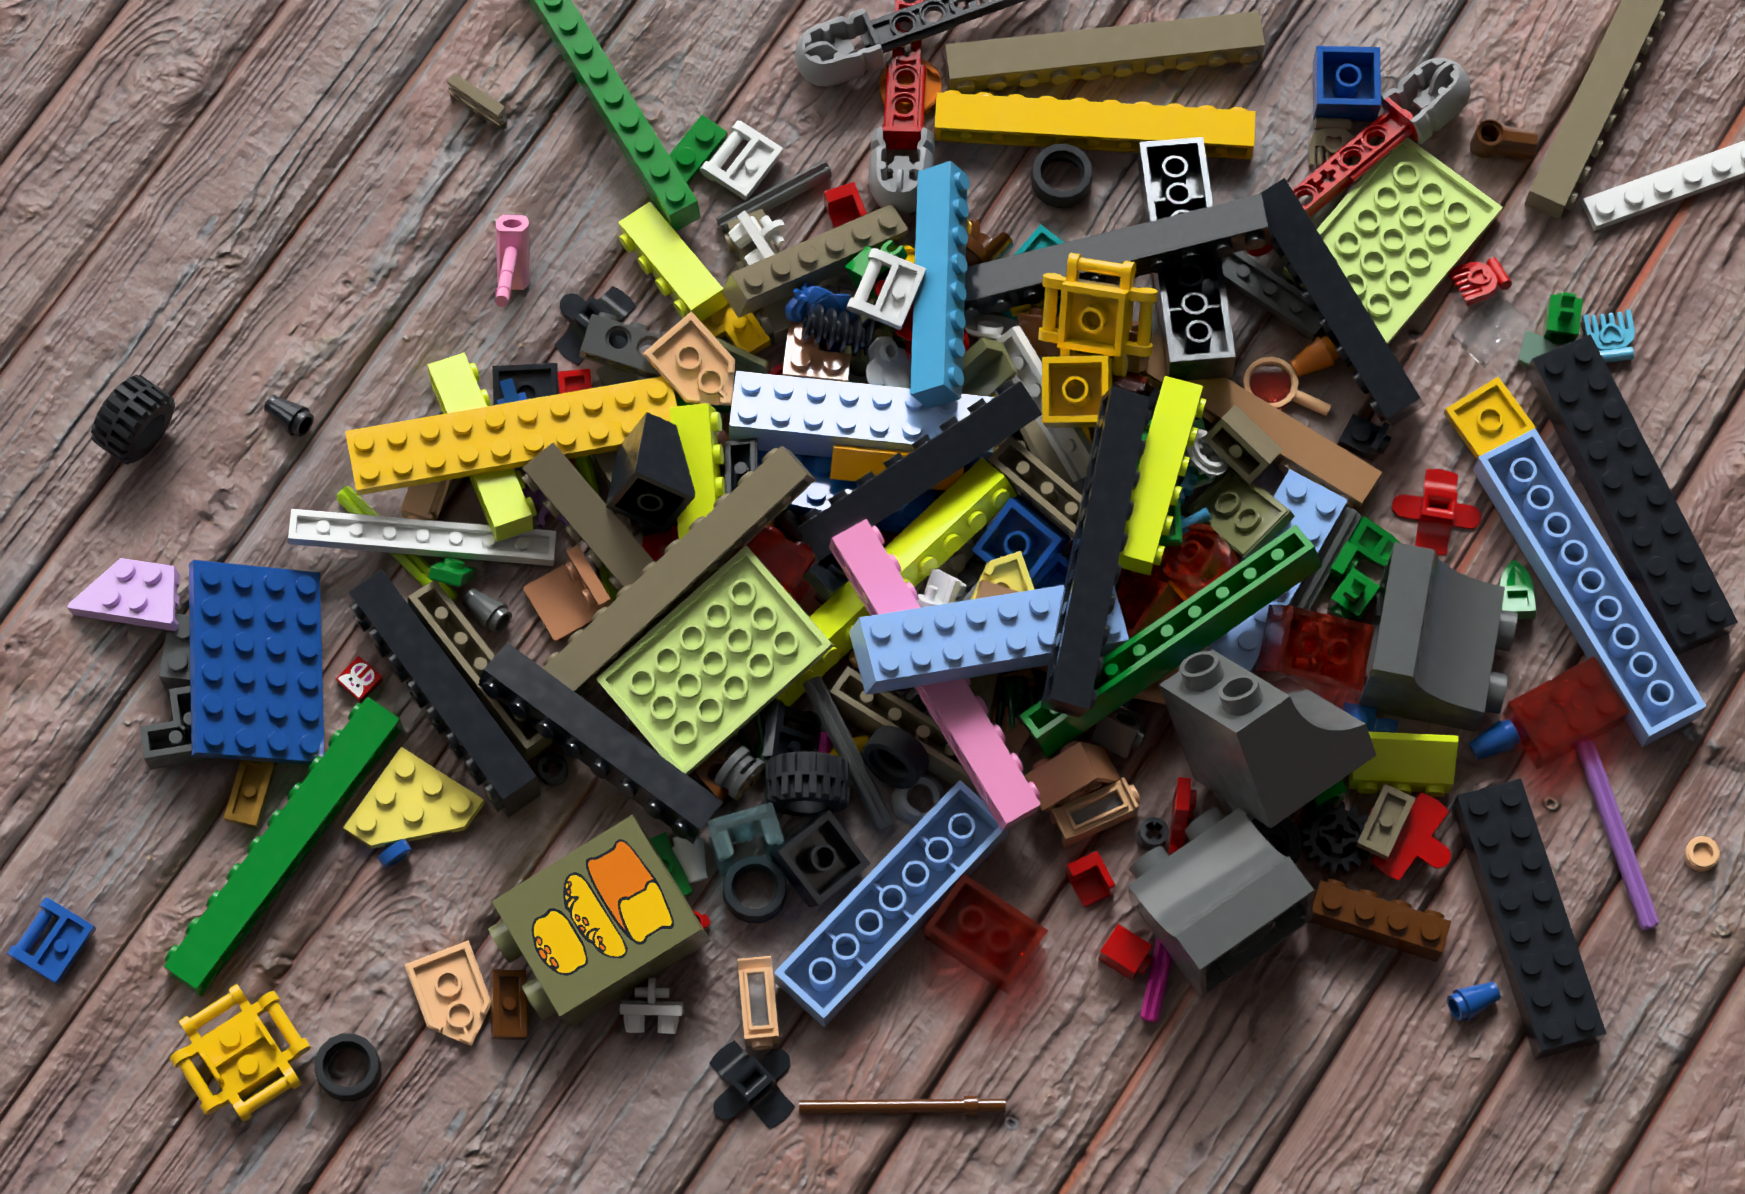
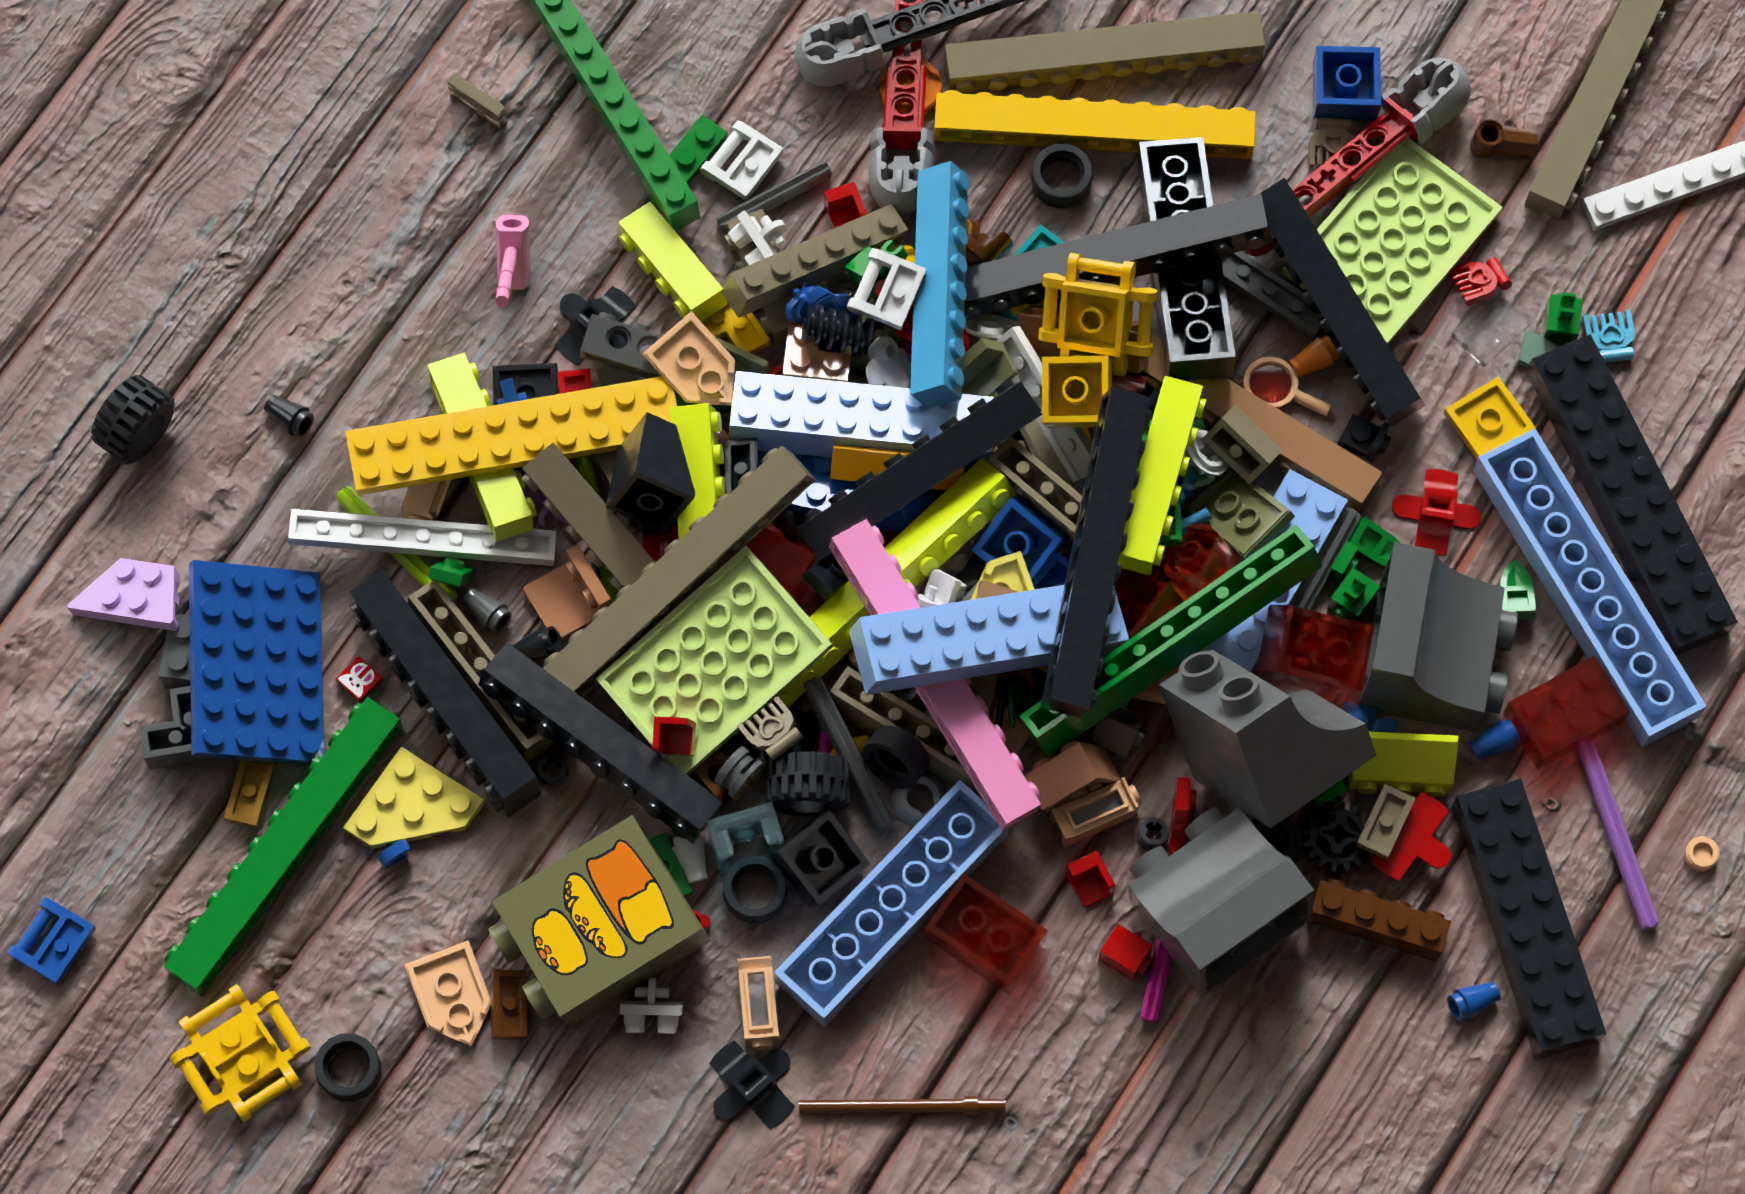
none -> black cone [512,626,563,660]
none -> red panel [652,716,696,756]
none -> dark tan piece [737,695,803,761]

